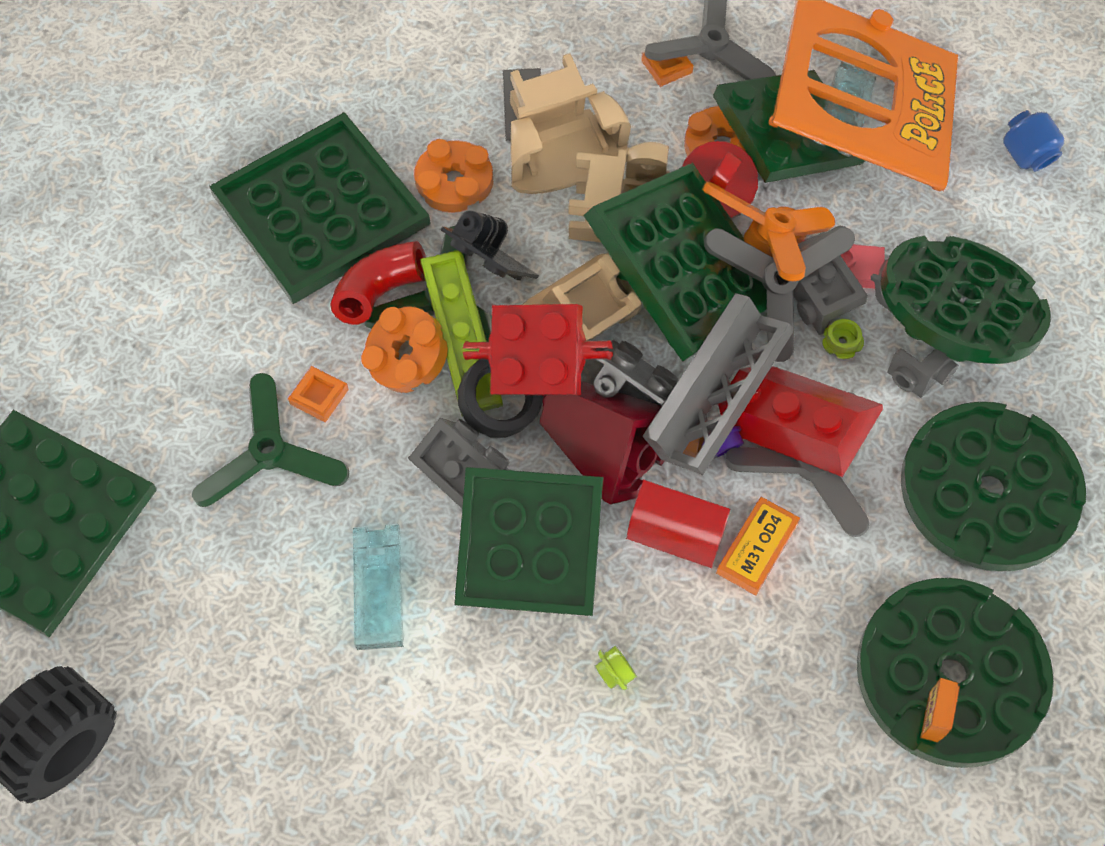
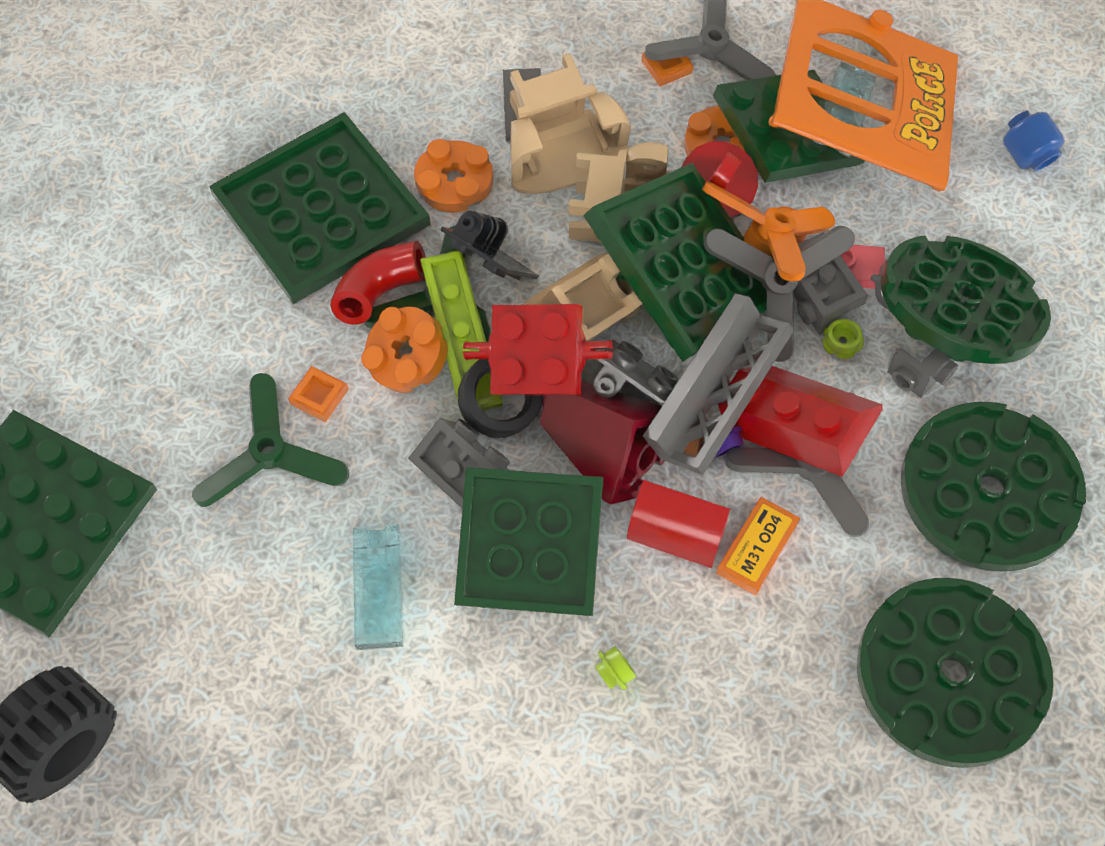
orange tile [921,678,959,742] -> none

